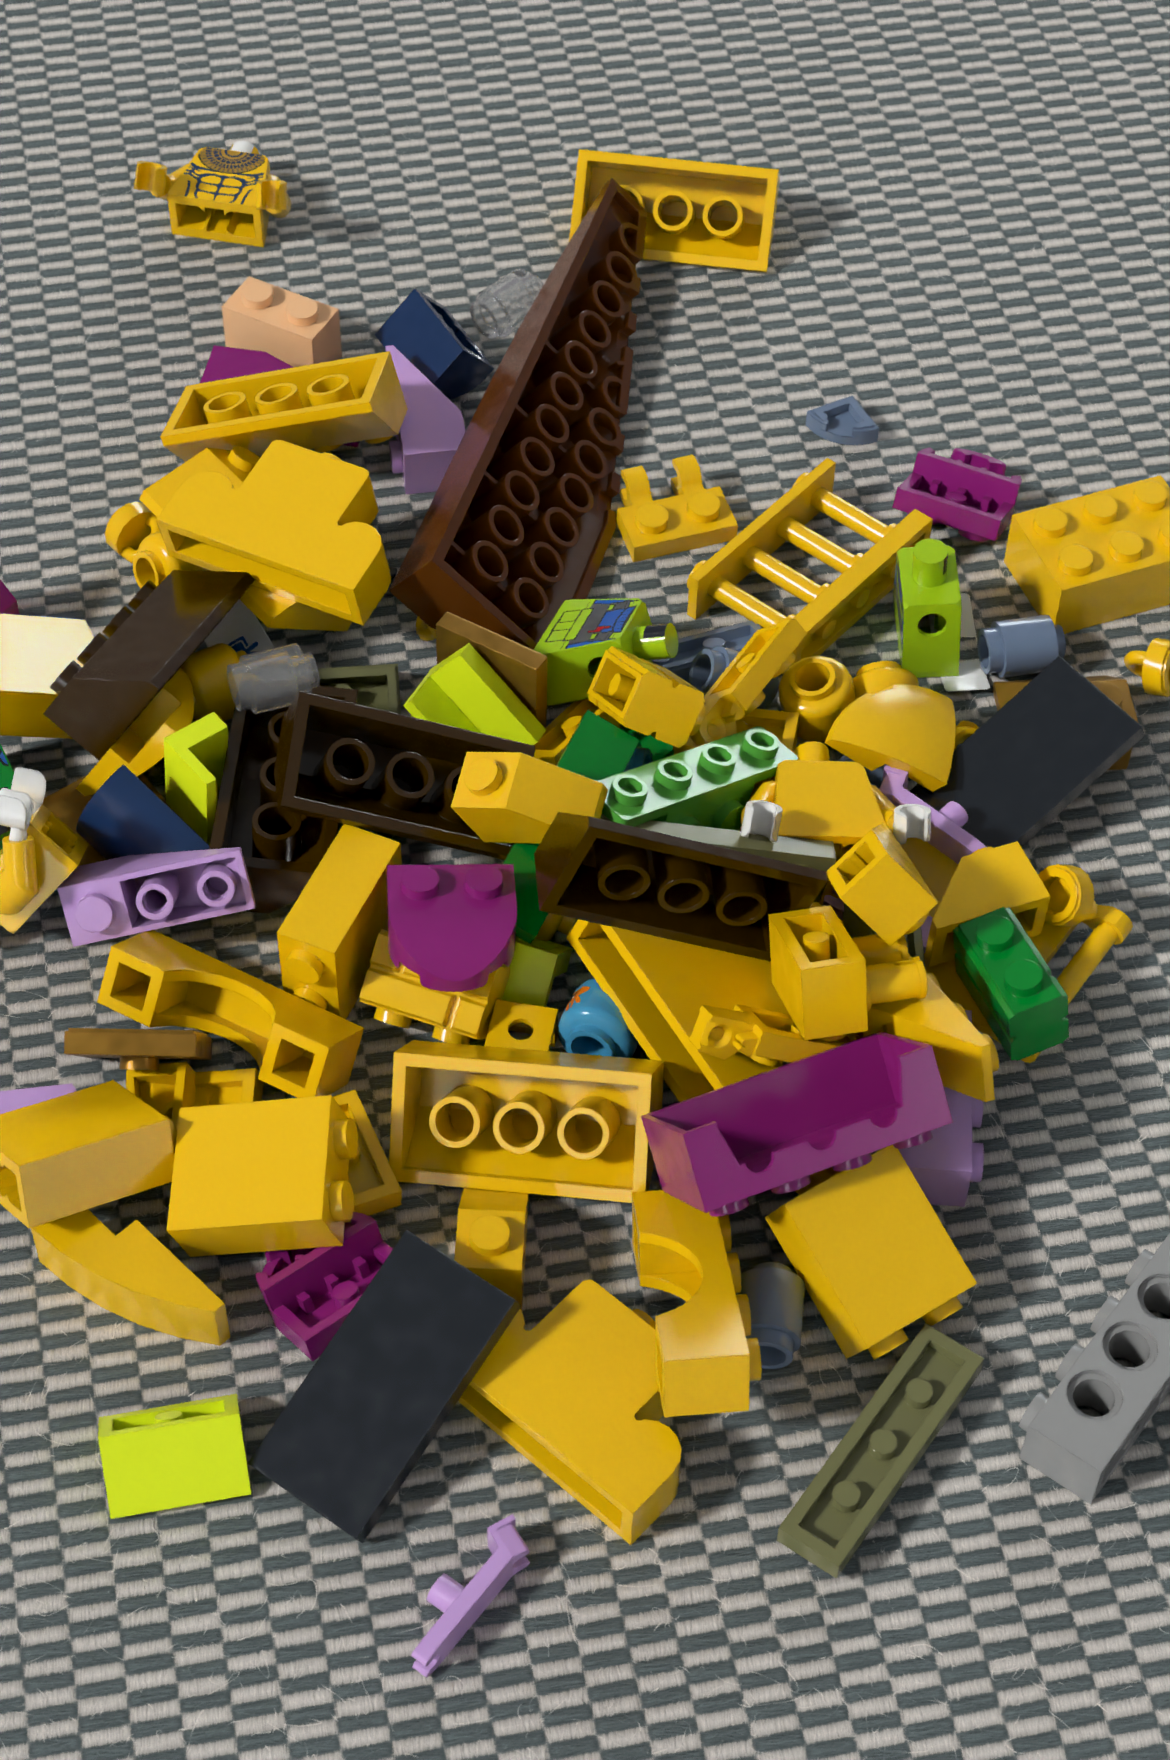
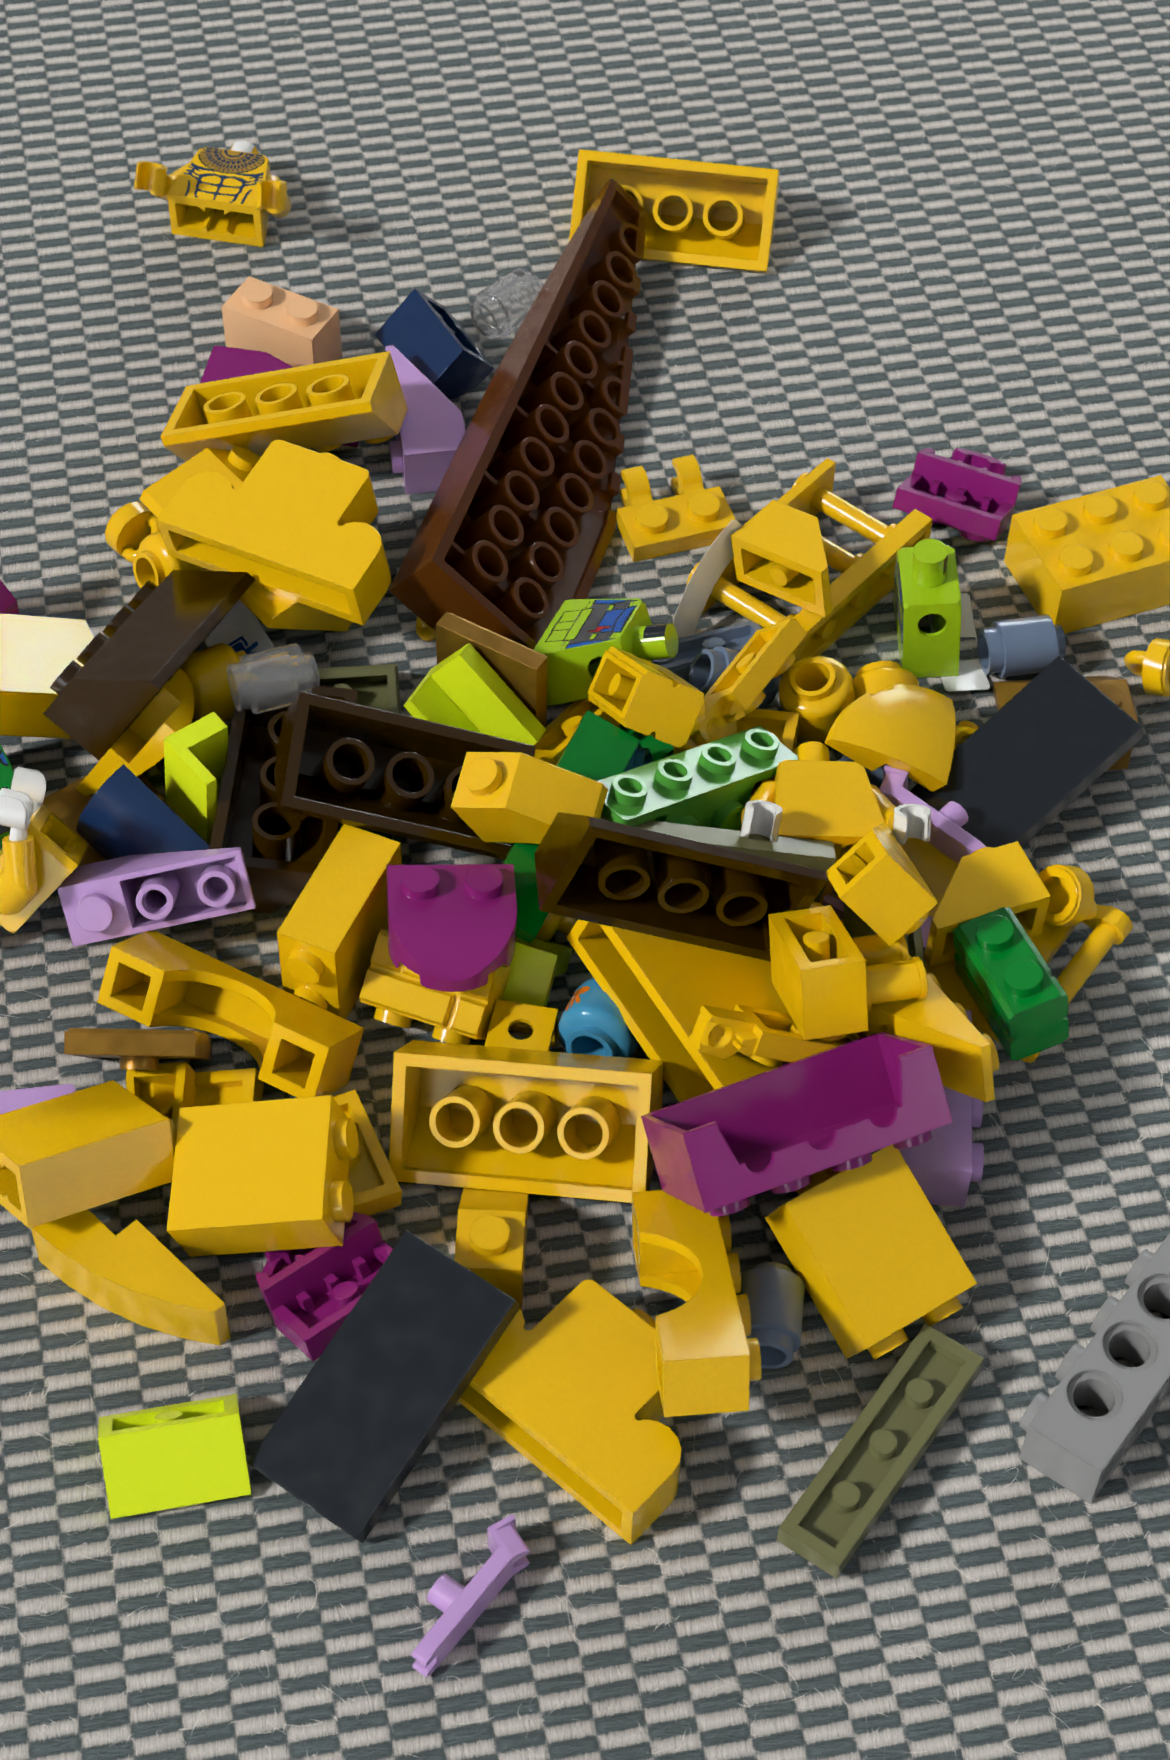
sand blue tile [806,395,879,445] -> none
none -> white sticker [673,519,743,639]
none -> yellow slope [731,500,832,618]

